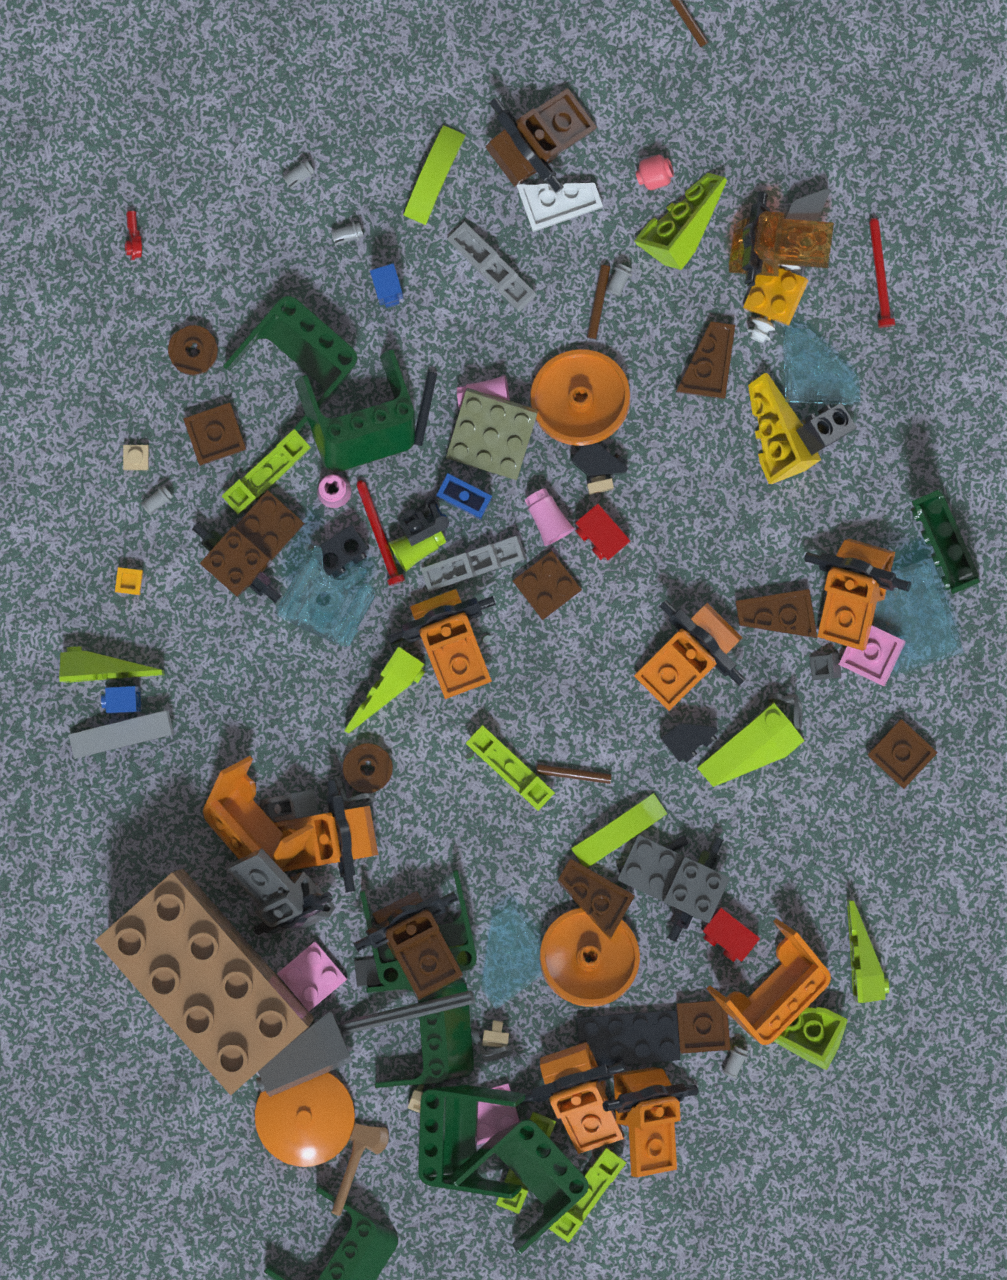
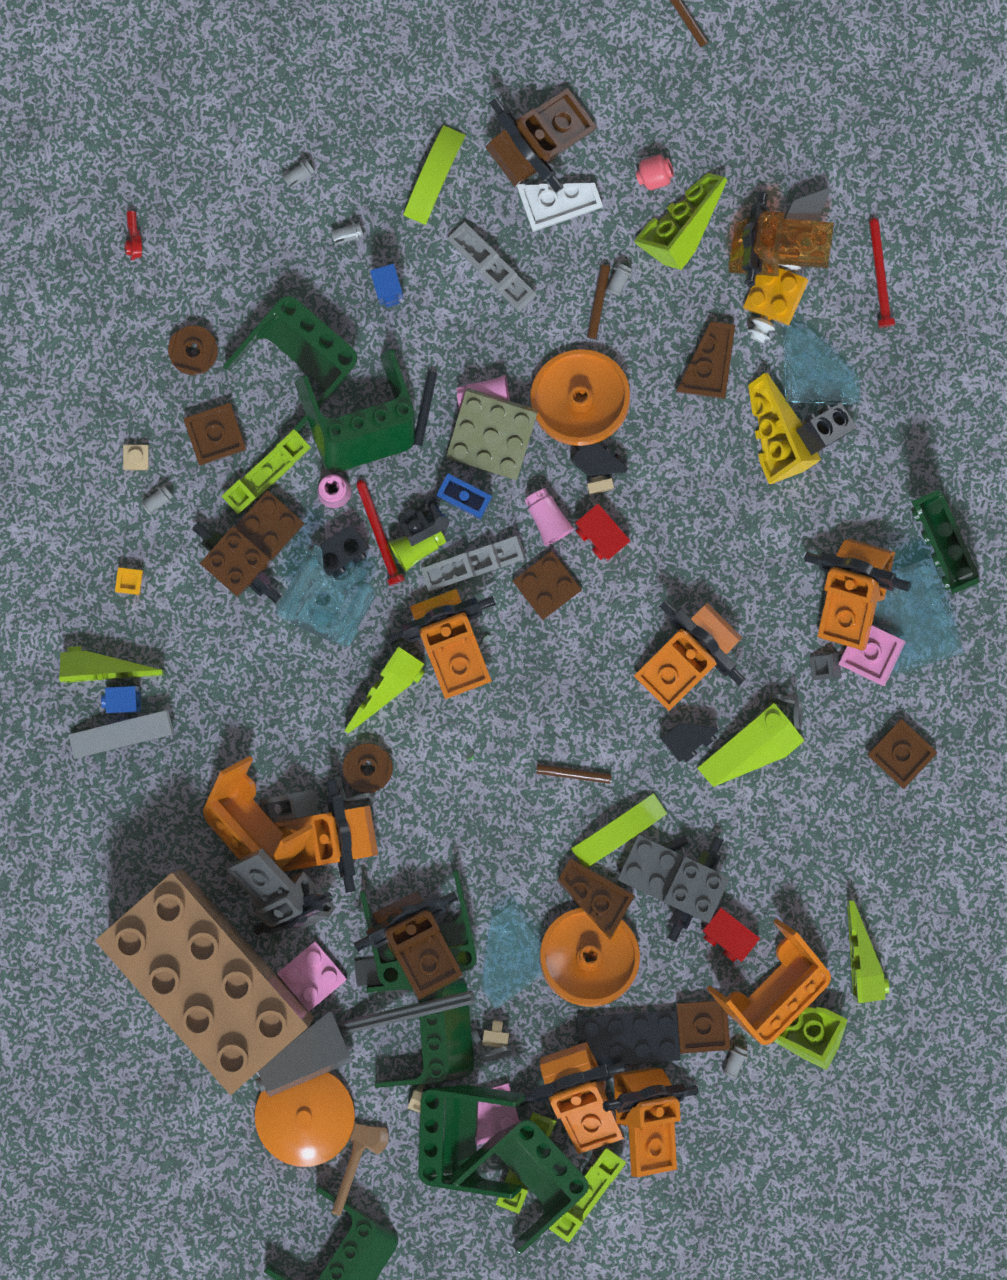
lime slope [466,725,555,811] -> none
reddish brown wing [735,589,817,638] -> none

